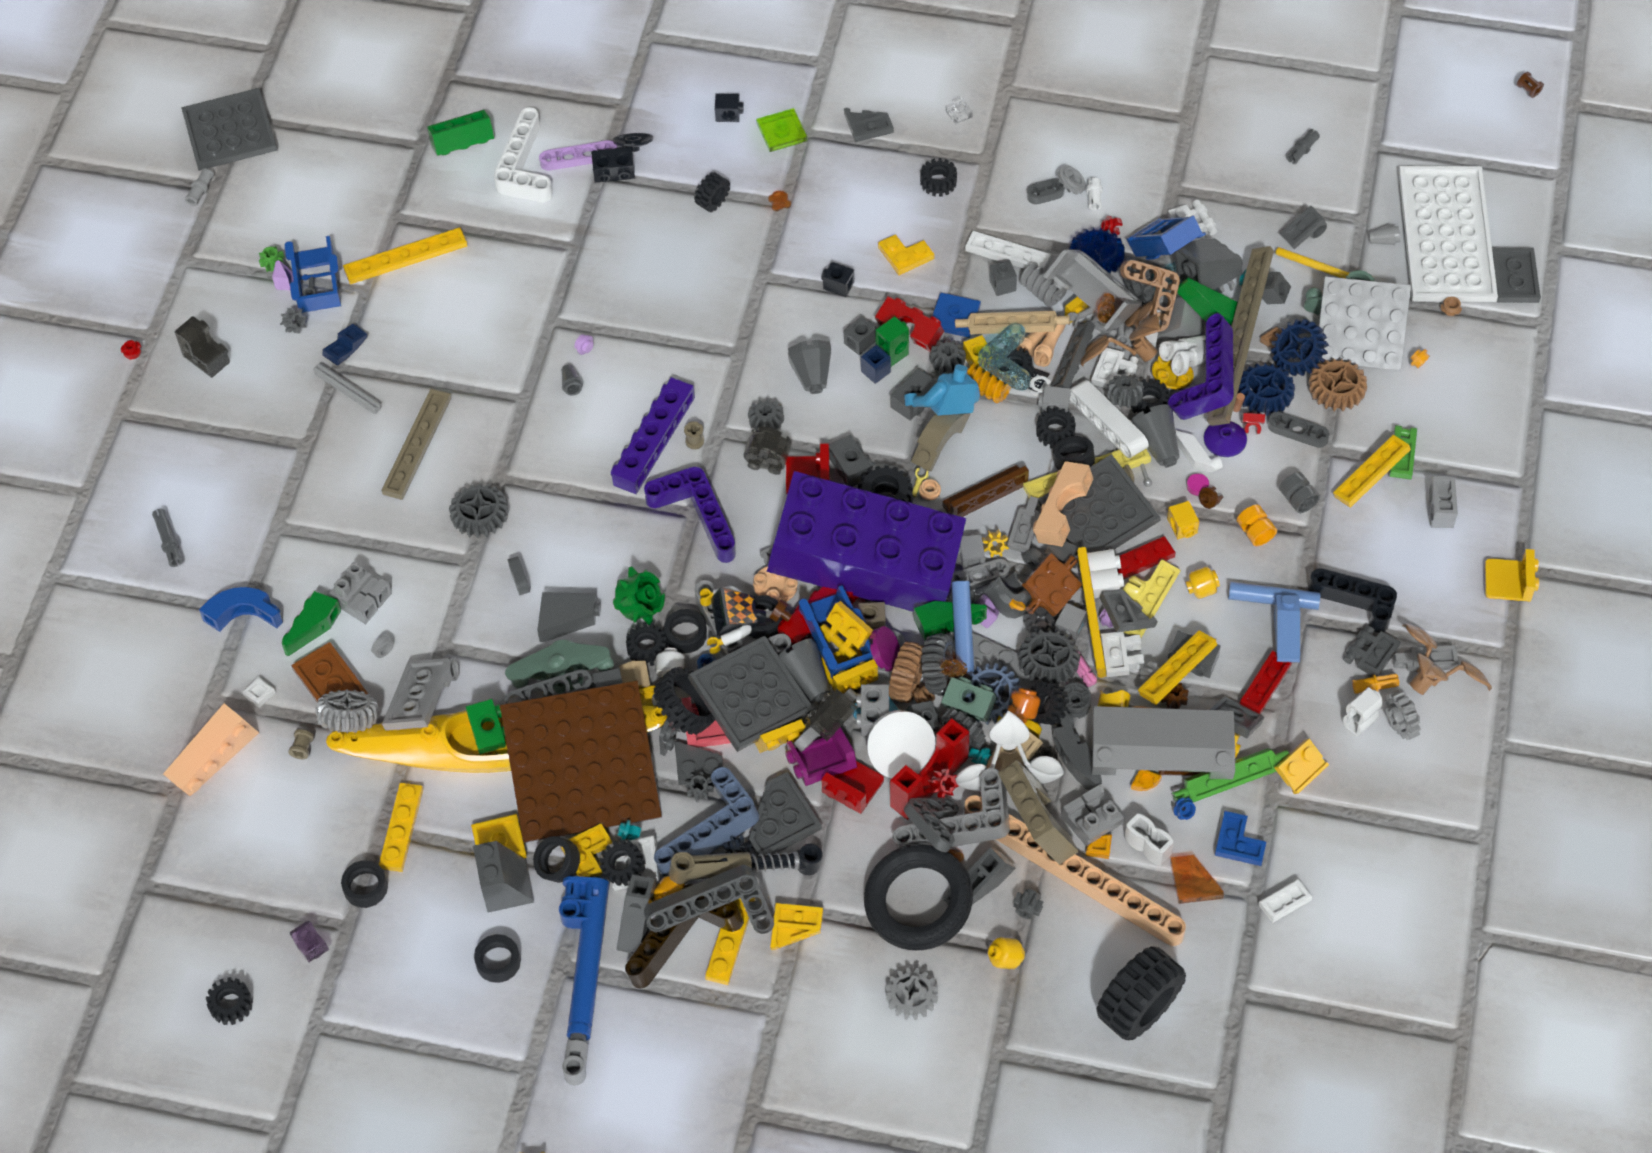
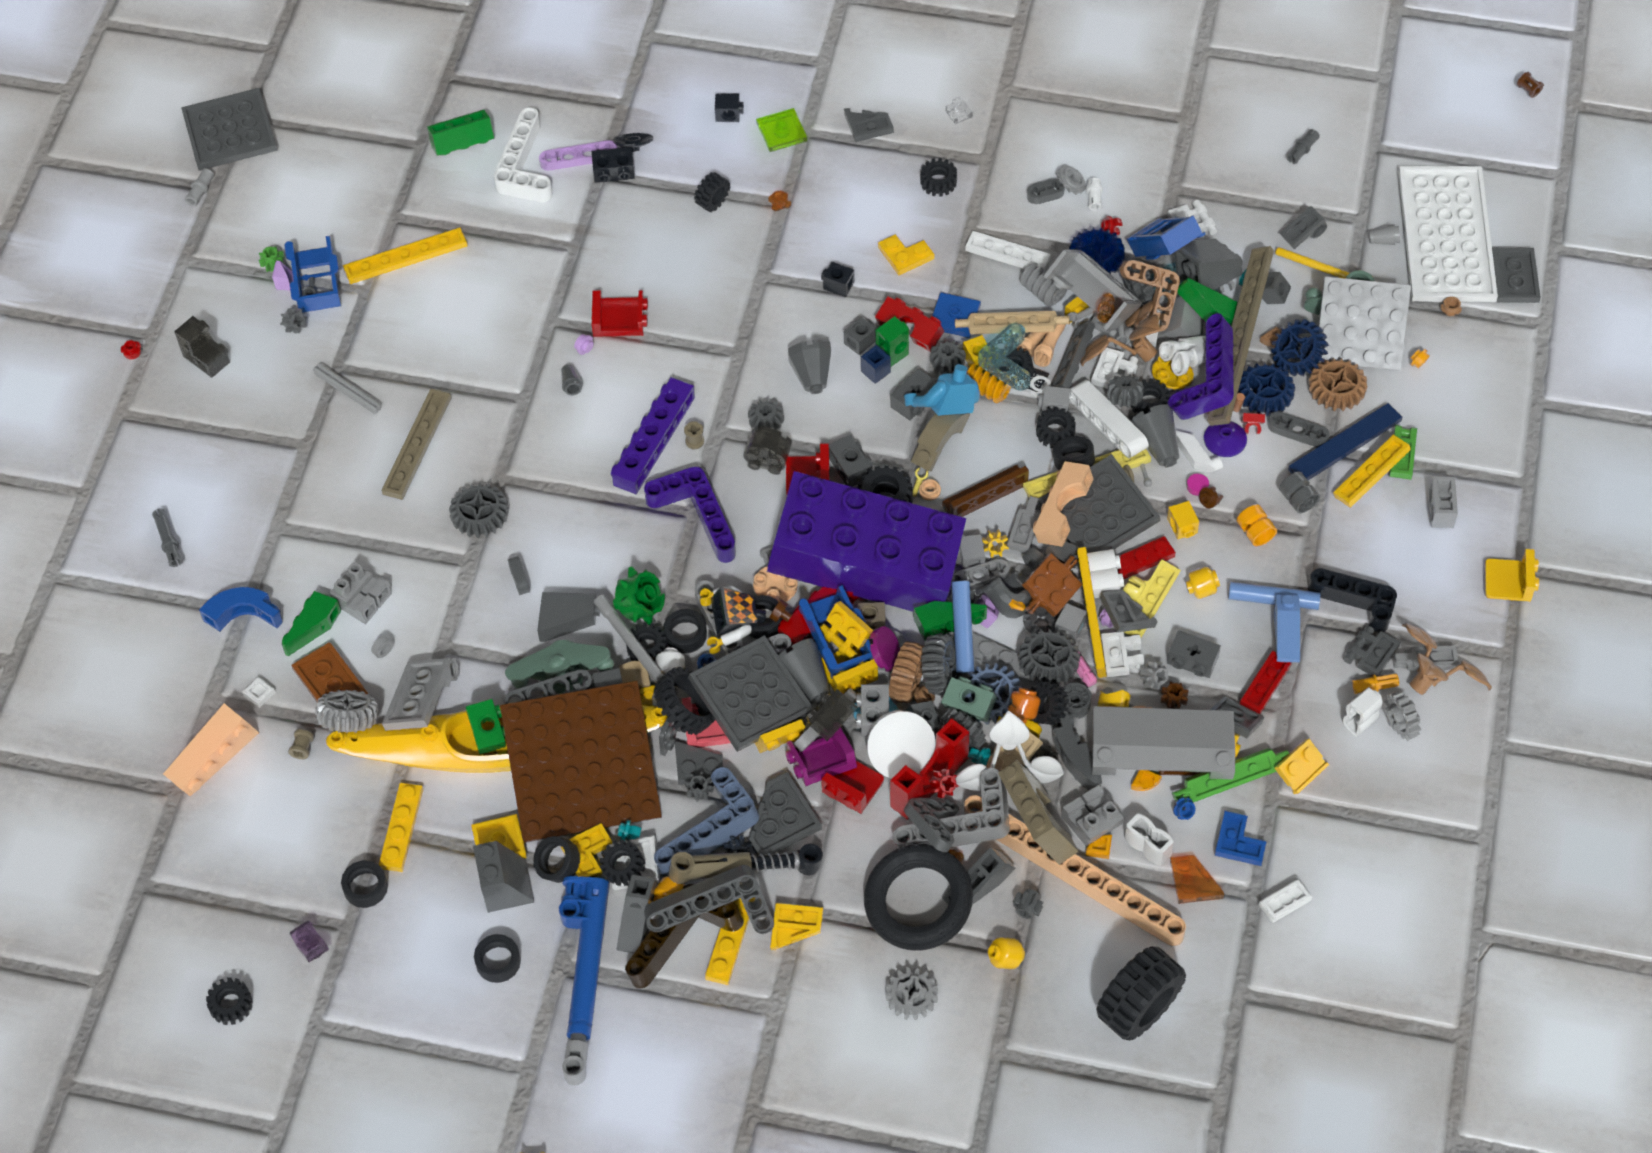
dark blue slope [322,323,368,366] -> none
clear orange pin [940,659,967,677] -> none
dark grey brick [990,260,1017,296] -> none
yellow plate [1138,630,1217,705] -> none
none -> red panel [591,290,648,337]
none -> light grey piece [594,595,678,695]
none -> dark blue tile [1288,403,1403,481]

